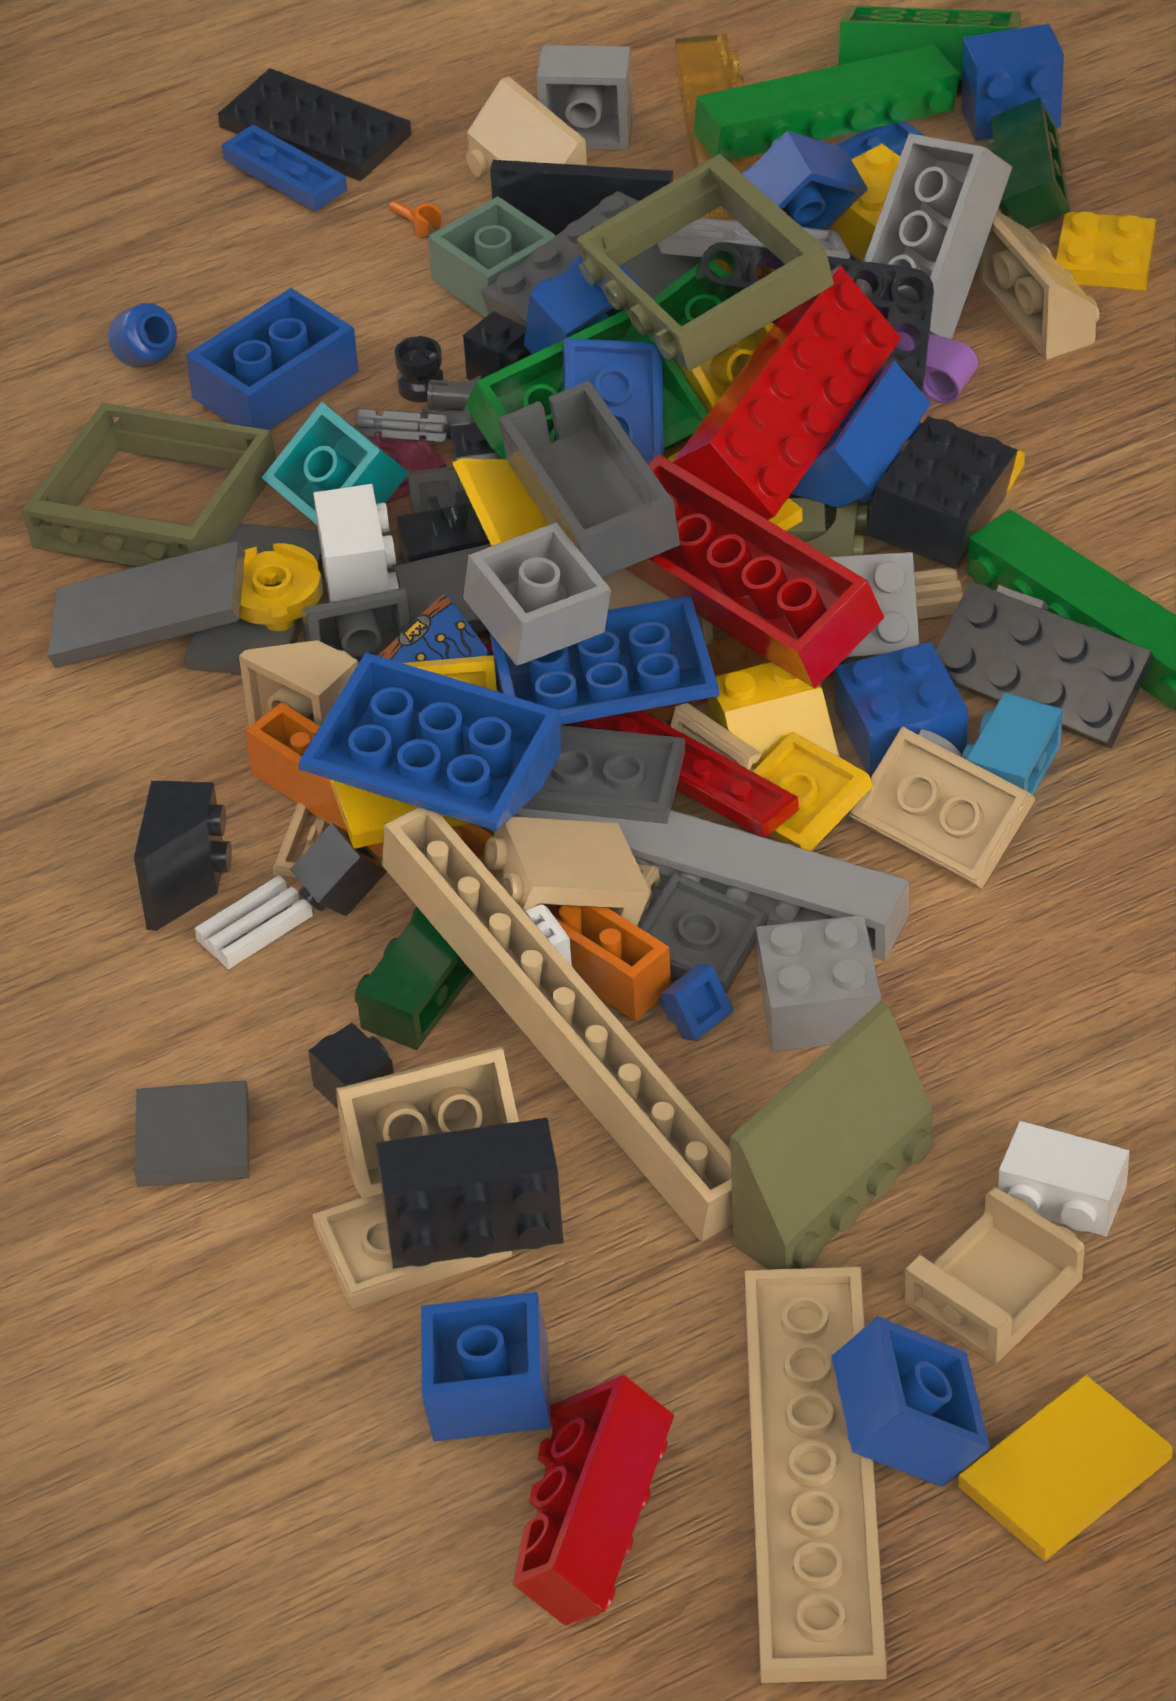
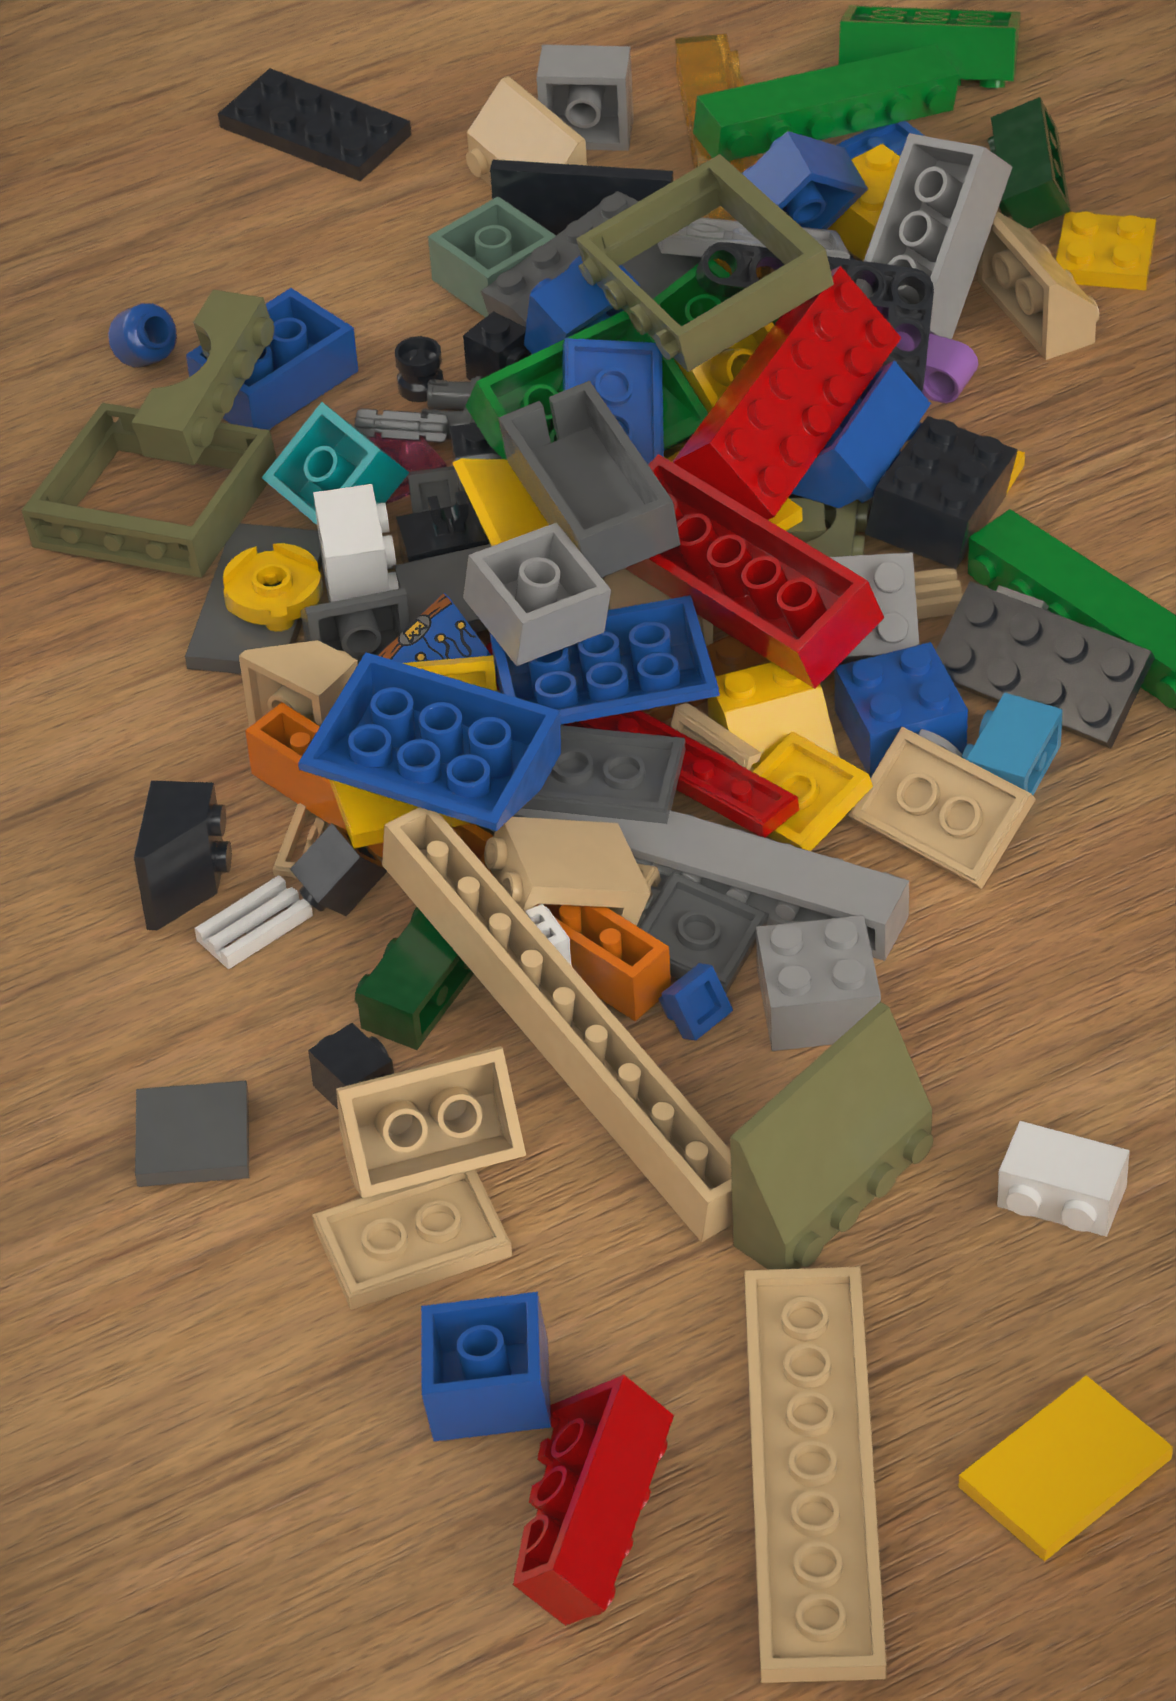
dark grey tile [48,540,245,668] -> none
blue plate [221,124,347,211] -> none
black brick [376,1117,564,1268] -> none
orange hand [389,200,441,238] -> none
blue brick [832,1316,990,1487] -> none
tan panel [905,1187,1084,1365] -> none
blue brick [961,24,1064,141] -> none
none -> olive arch [131,289,274,465]

